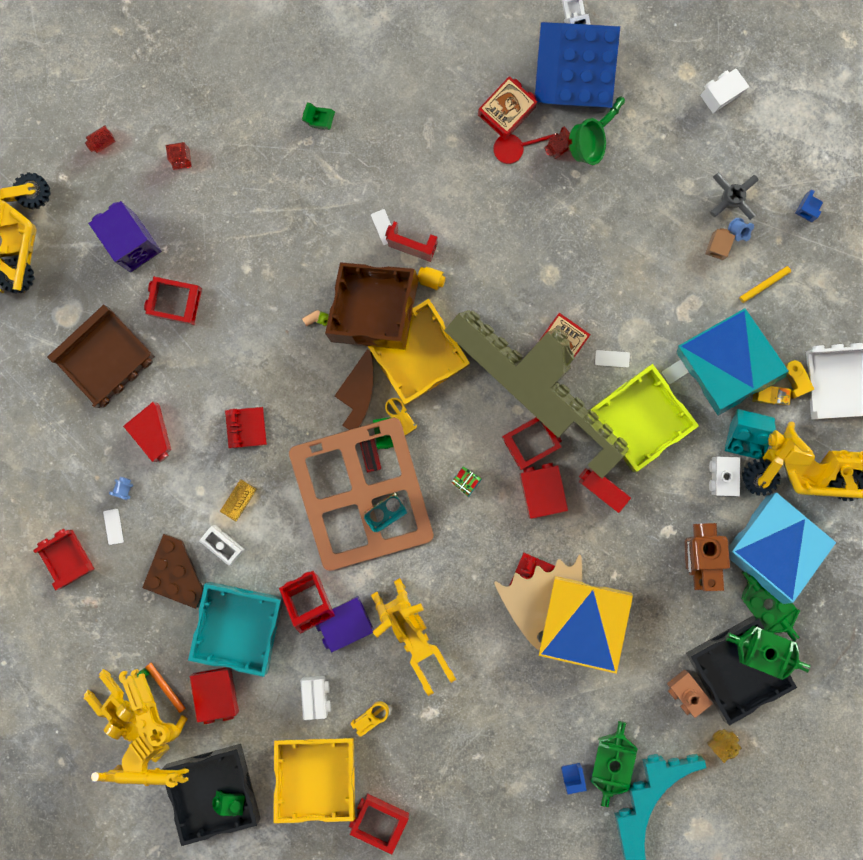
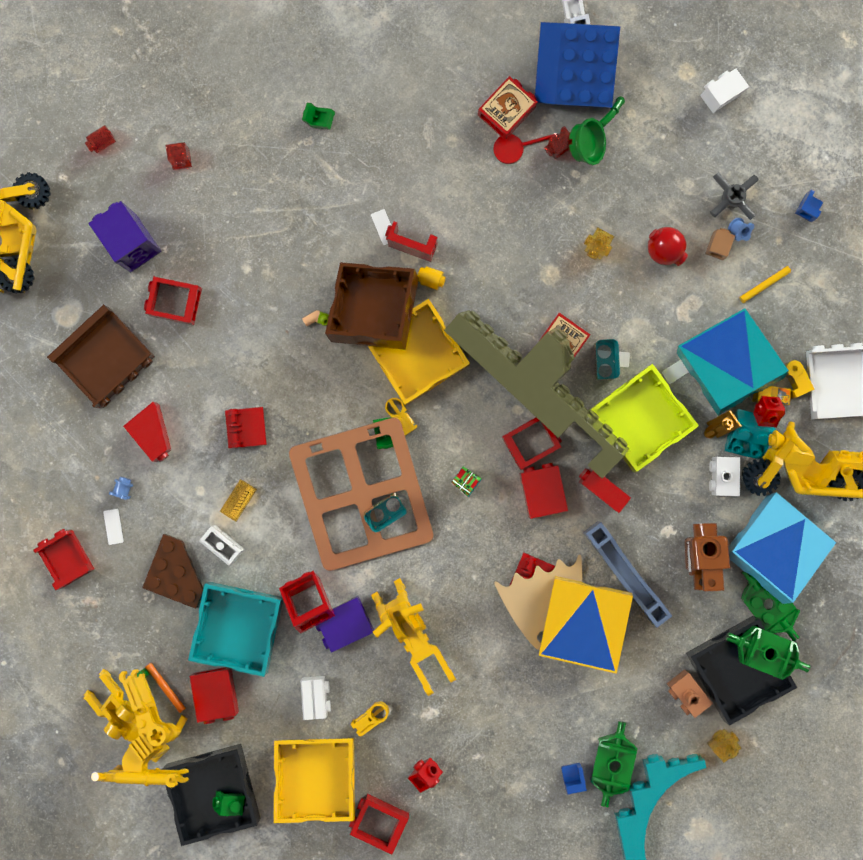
reddish brown slope [334,349,374,430] -> none
sticker [360,439,381,473] -> none
none -> red brick [408,757,443,793]
none -> sand blue arch [583,521,672,628]
none -> clear yellow brick [584,227,614,260]
none -> teal piece [594,339,620,380]
none -> red brick [648,227,688,266]
none -> pearl gold hinge [704,410,741,439]
none -> red brick [753,396,785,428]

